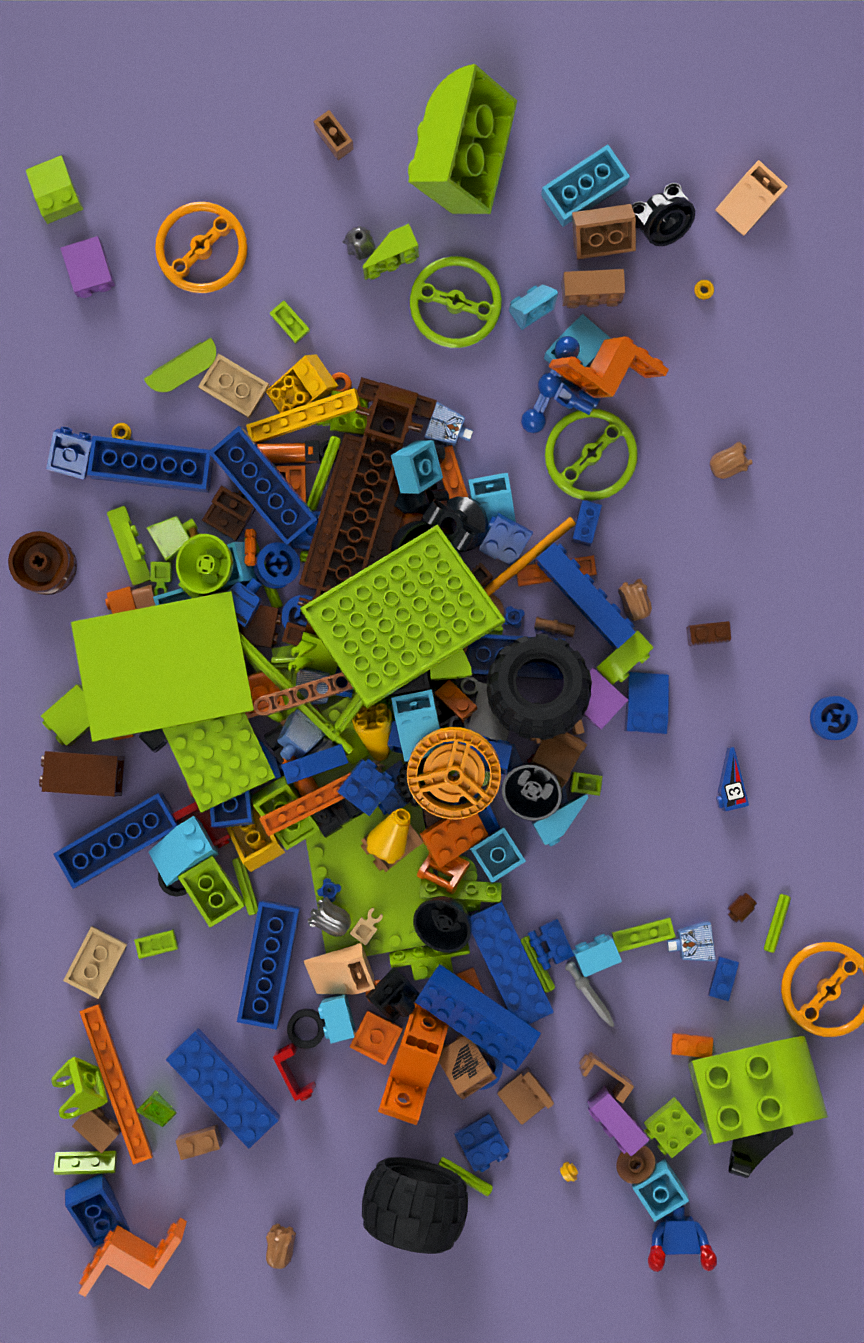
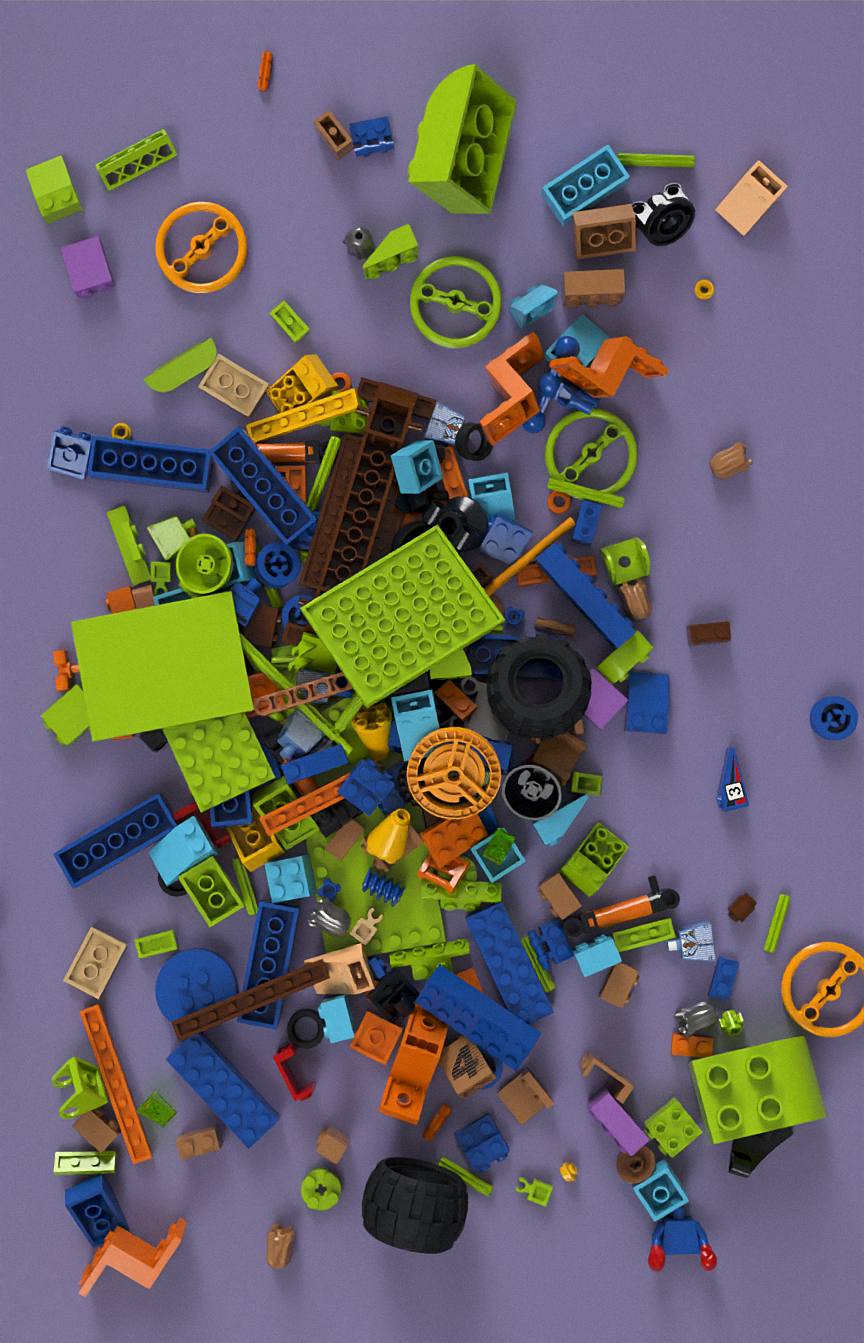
reddish brown piece [8,531,77,595] -> none
reddish brown brick [39,751,125,797] -> none
black piece [413,896,472,953] -> none
light grey sword [565,961,614,1027] -> none
none -> orange bar [53,650,80,691]
none -> lime fence [95,129,178,191]
none -> blue brick [155,948,238,1022]
none -> reddish brown plate [171,958,330,1041]
none -> orange axle [257,51,273,91]
none -> medium azure brick [264,854,317,903]
none -> lime plate [301,1168,342,1210]
none -> medium nougat brick [315,1125,350,1164]
none -> medium nougat tile [325,820,365,861]
none -> blue plate [349,116,394,157]
none -> blue piece [362,867,407,907]
none -> blue plate [368,956,387,979]
none -> orange axle [423,1104,452,1142]
none -> black tyre [455,422,493,461]
none -> orange bracket [479,332,544,446]
none -> clear neon green slope [482,827,515,866]
none -> lime plate [515,1177,553,1207]
none -> medium nougat brick [537,872,581,920]
none -> lime axle [547,478,625,508]
none -> orange piece [547,490,571,514]
none -> lime slope [558,822,629,897]
none -> piece [562,875,680,938]
none -> medium nougat brick [598,962,640,1008]
none -> lime hose [599,537,650,587]
none -> lime axle [617,153,695,168]
none -> flat silver piece [674,1002,718,1038]
none -> lime gear [719,1010,745,1036]

